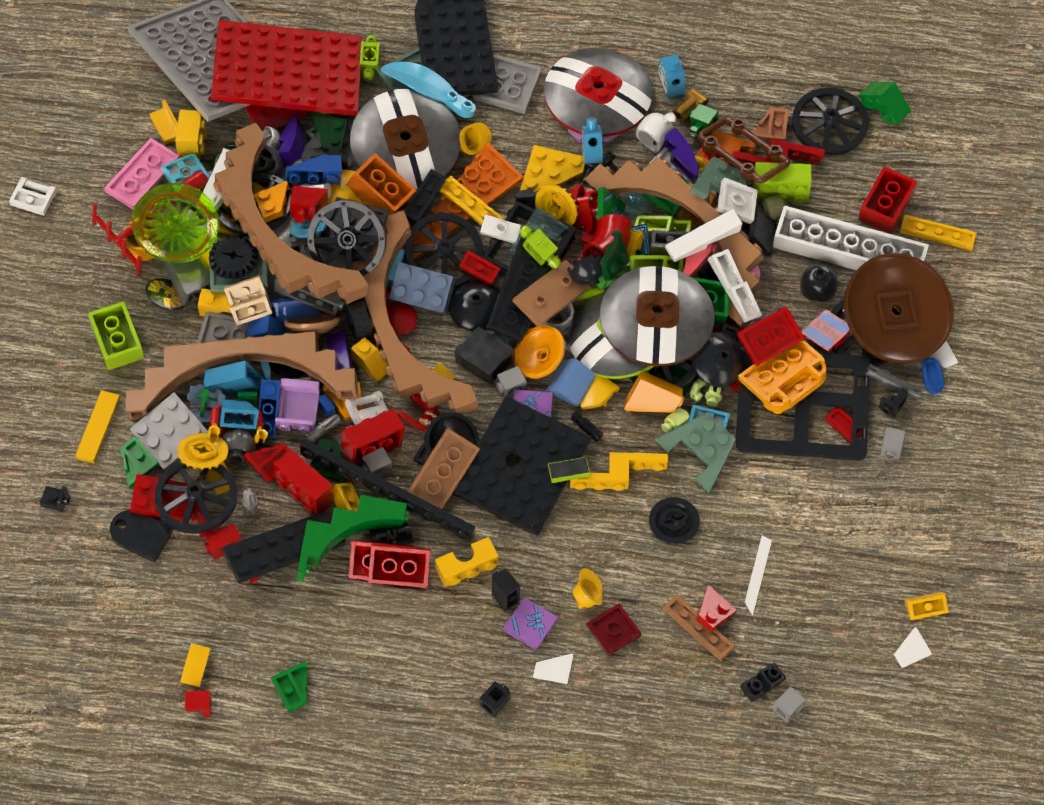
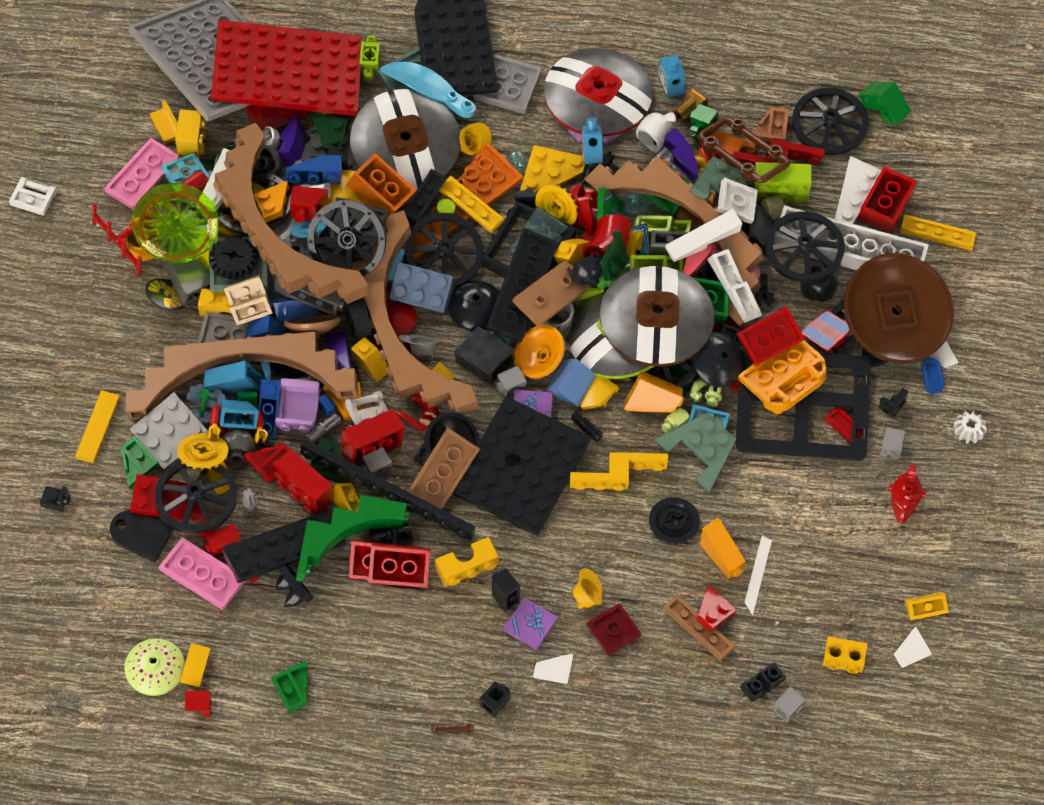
lime brick [88,301,144,371] -> none
red plate [458,250,501,285] -> none
white plate [480,215,521,244] -> none
lime piece [519,225,561,269] -> none
black tile [548,457,590,483] -> none
dark grey pin [865,364,922,400] -> none
none -> yellowish green dish [124,638,185,696]
none -> bright pink plate [159,537,246,610]
none -> black tile [276,565,314,607]
none -> light grey piece [398,334,441,360]
none -> reddish brown hinge [431,724,473,733]
none -> lime tile [437,199,456,214]
none -> clear light blue plate [508,150,526,169]
none -> yellow slope [554,238,590,267]
none -> light orange slope [700,518,745,580]
none -> black bar [754,274,774,307]
none -> black wheel [765,211,845,283]
none -> yellow brick [822,636,867,673]
none -> white wing [835,156,881,224]
none -> red helmet [888,464,926,524]
none -> white gear [954,411,987,444]

